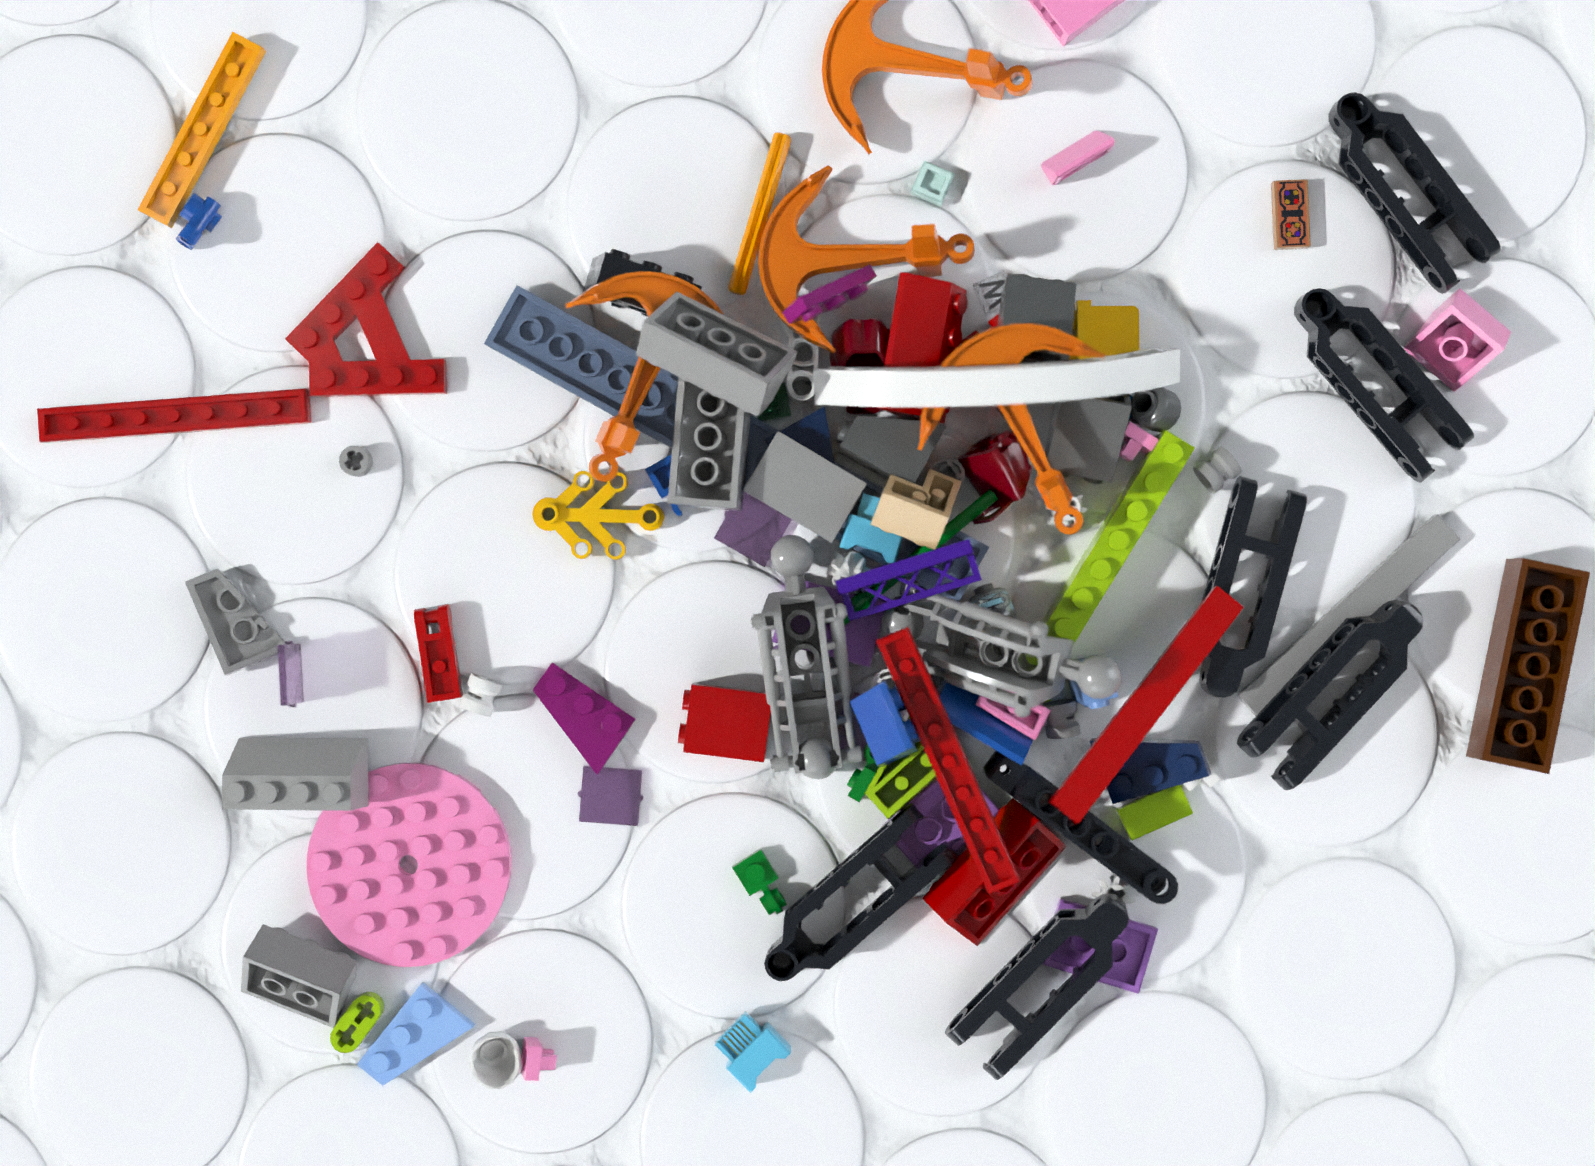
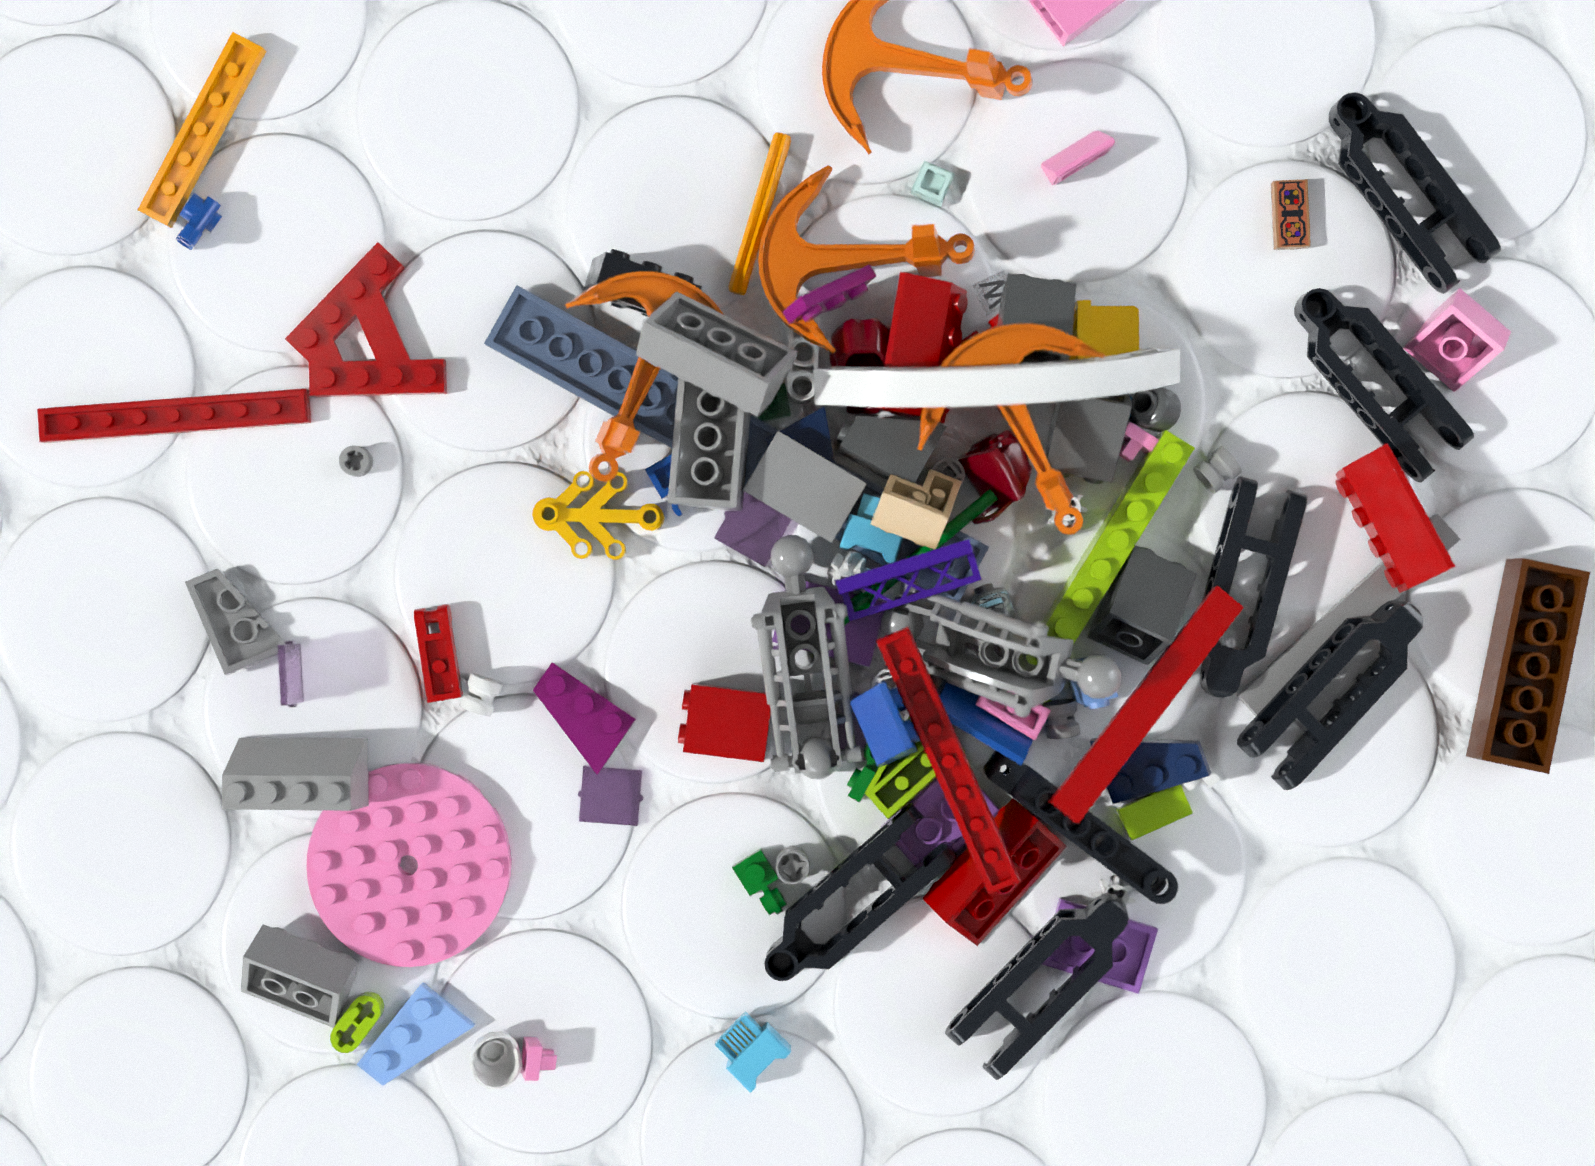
none -> light grey wheel [775,846,809,885]
none -> dark grey slope [1087,545,1197,665]
none -> red slope [1335,443,1456,593]

